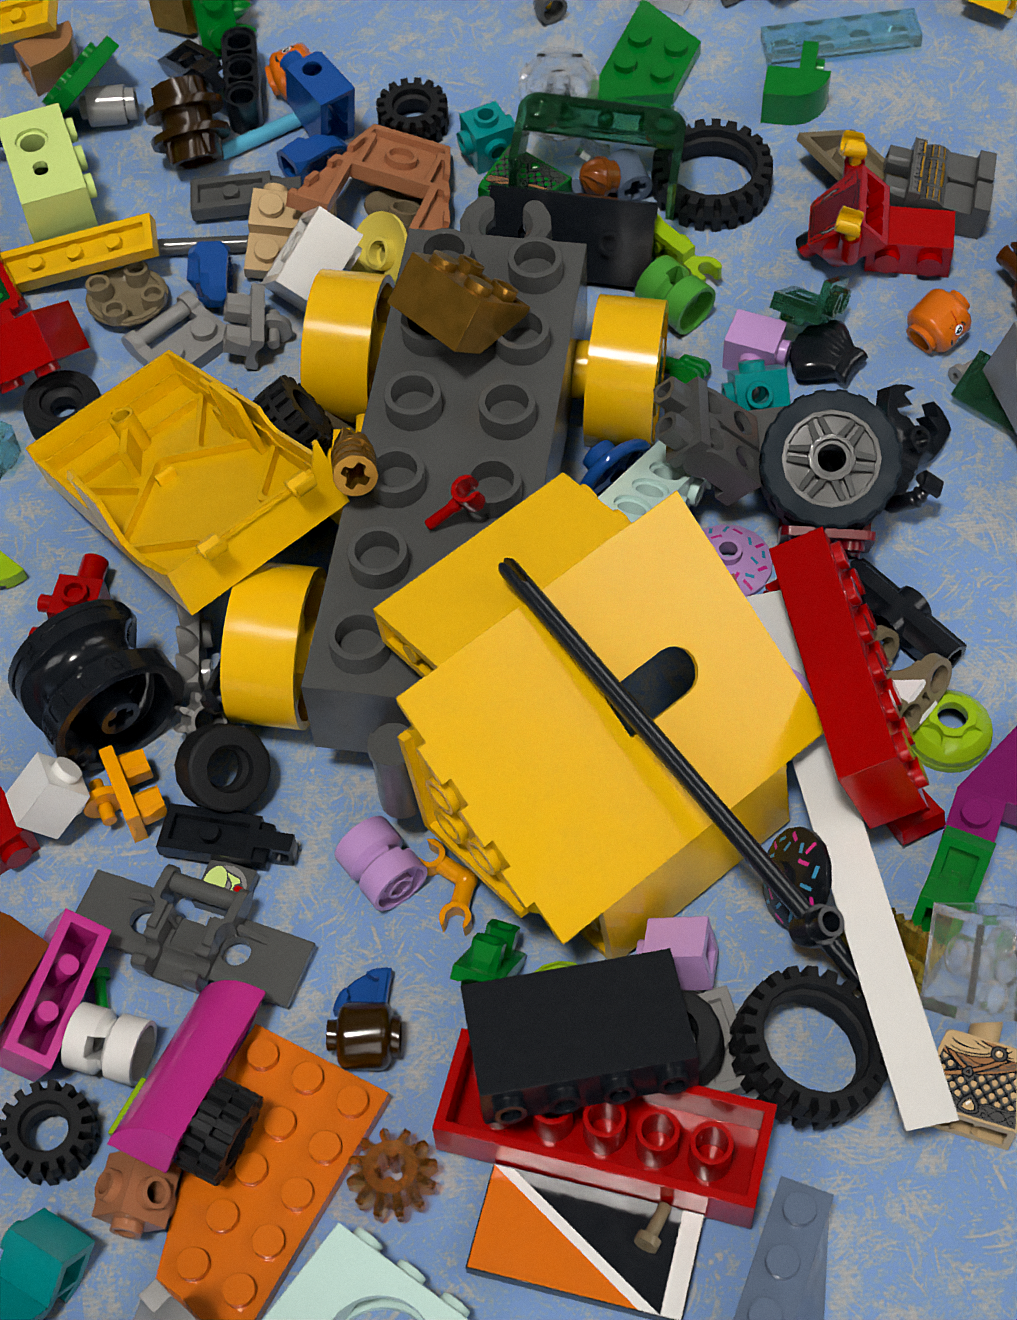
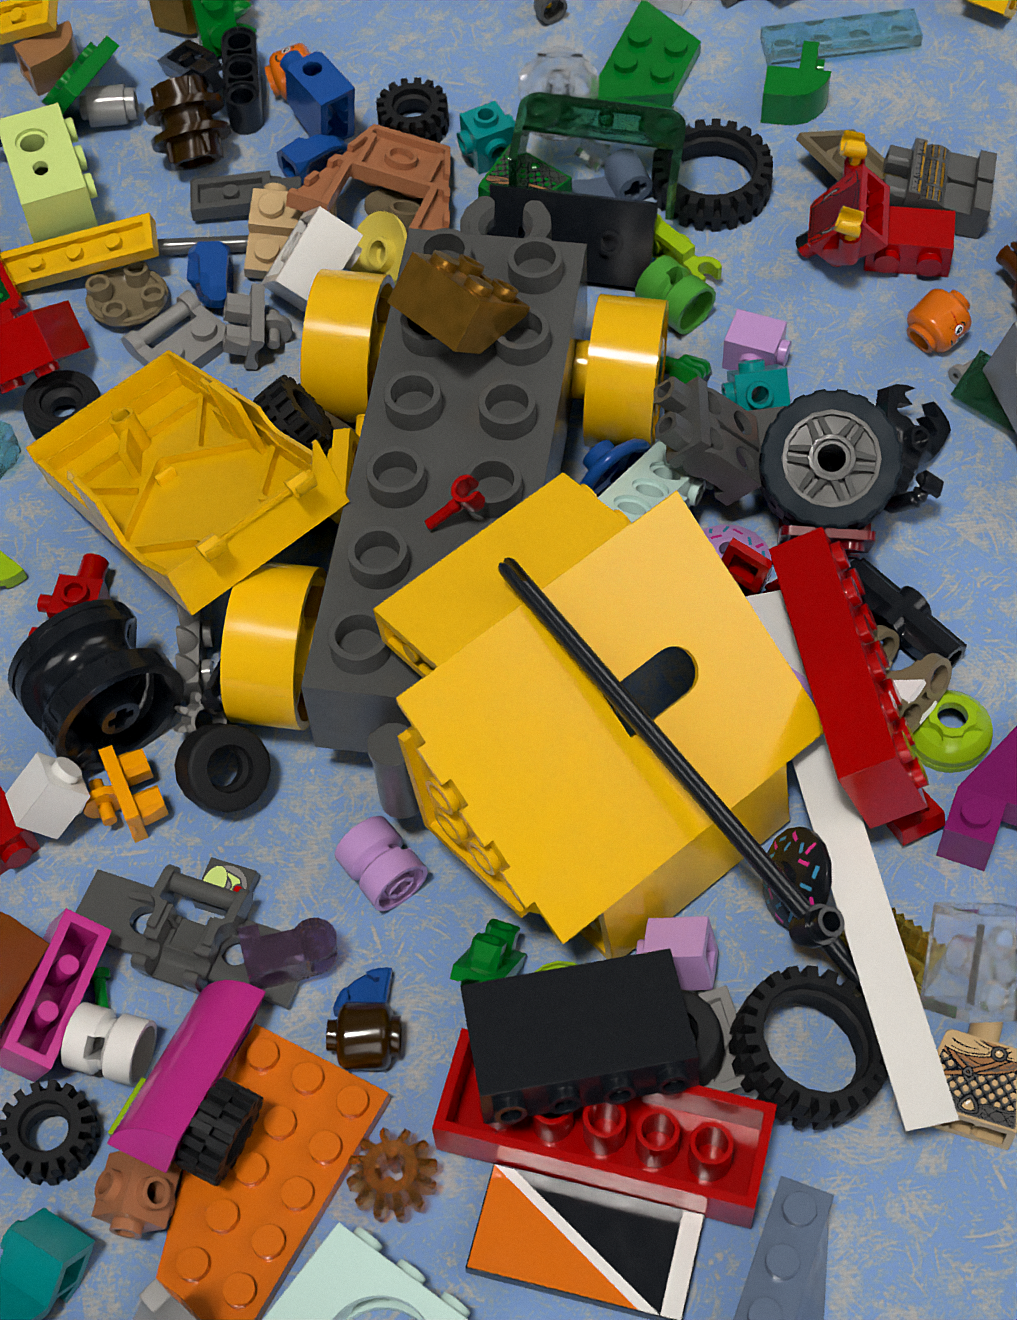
black hinge [156,803,299,869] -> none
medium azure bar [222,112,303,161] -> none
pearl gold hinge [331,427,378,496] -> none
light orange arm [419,839,478,937] -> none
dark orange plate [579,156,621,196] -> none
dark tan piece [634,1202,672,1253] -> none
clear green bracket [769,275,851,326] -> none
black animal [789,319,868,384] -> none
green brick [905,825,997,956] -> none
none -> clear purple leg [237,918,338,990]
none -> red slope [721,537,774,597]

